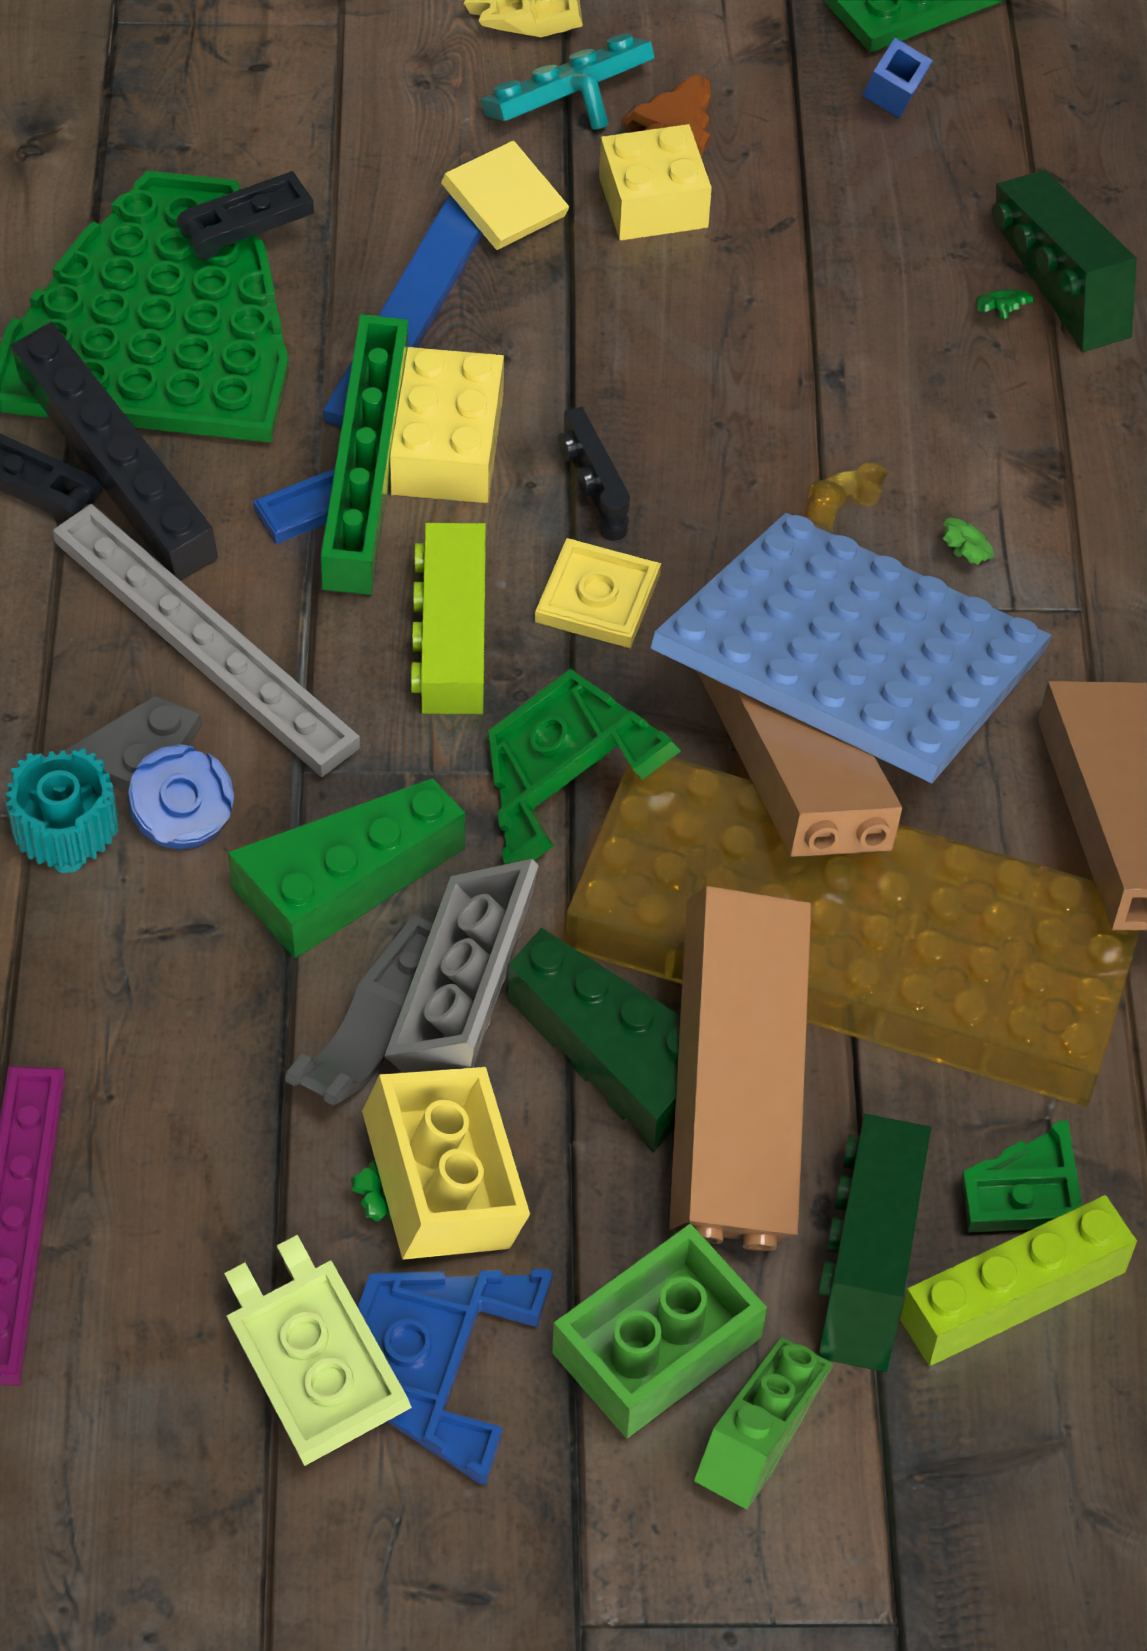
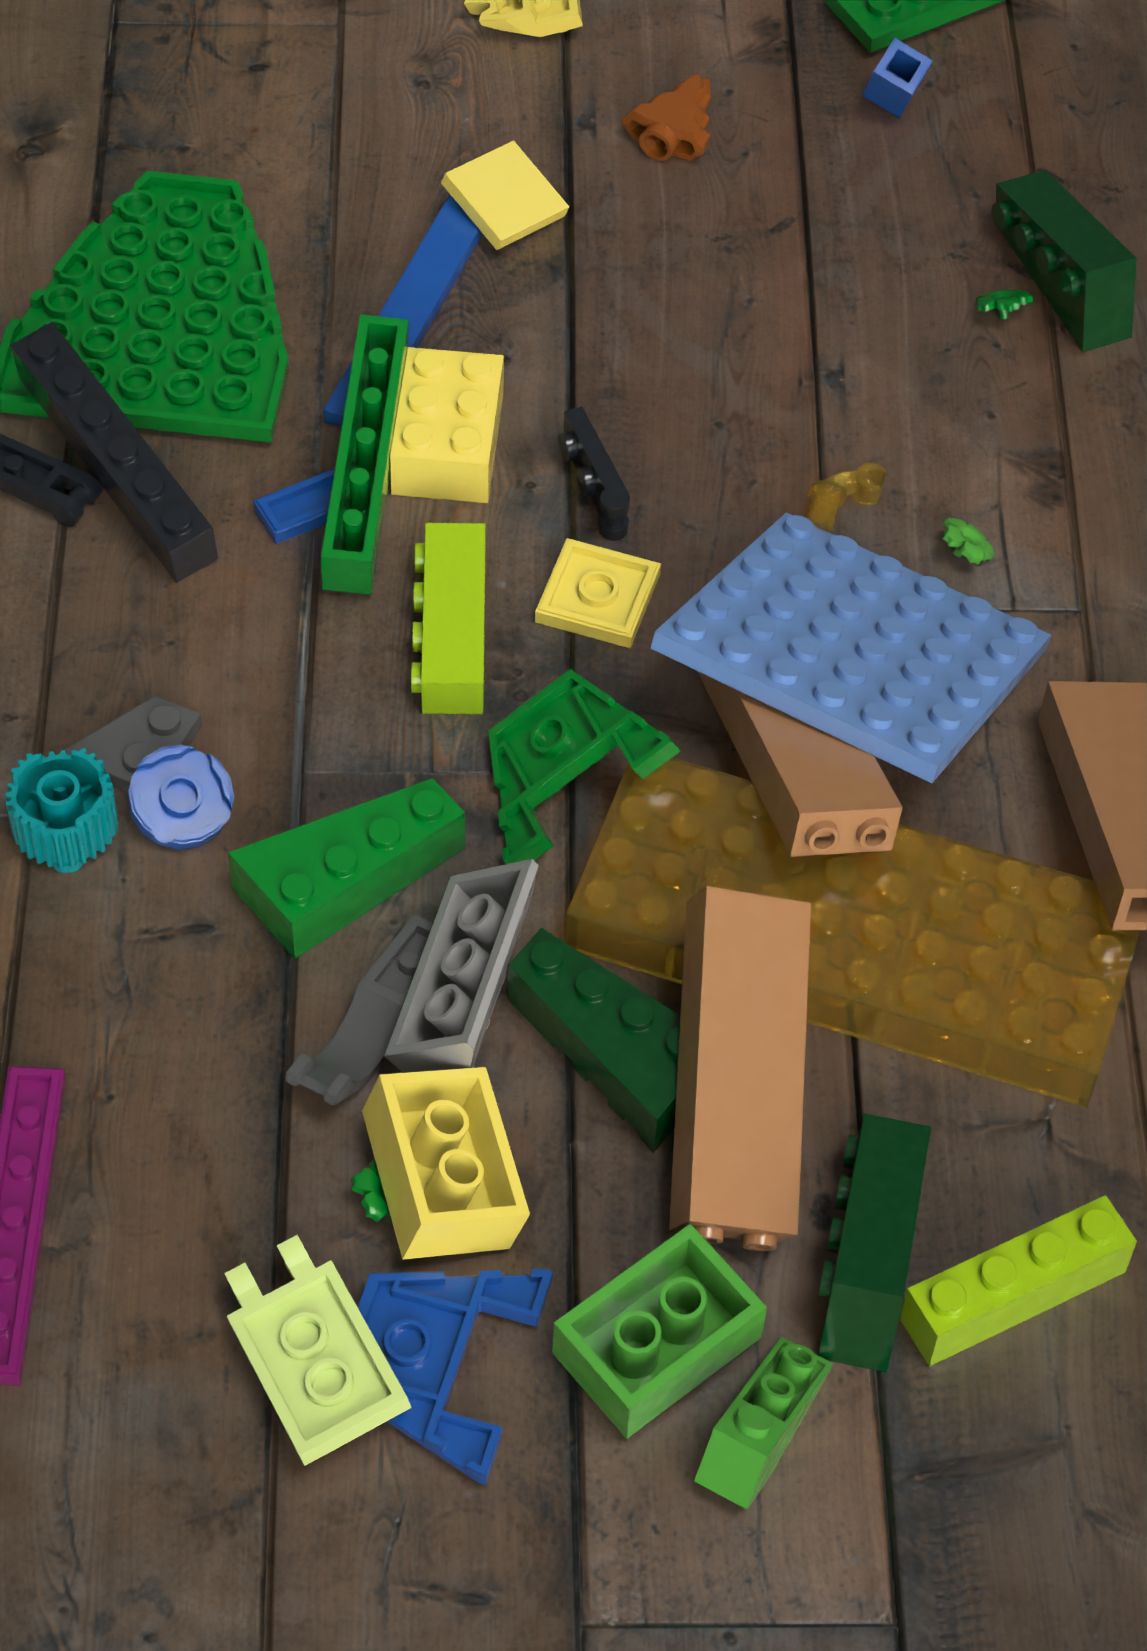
light grey plate [53,504,360,777] -> none
black plate [176,171,314,260] -> none
teal plate [480,33,655,130] -> none
light yellow brick [599,124,712,240] -> none
green wing [961,1120,1082,1232] -> none

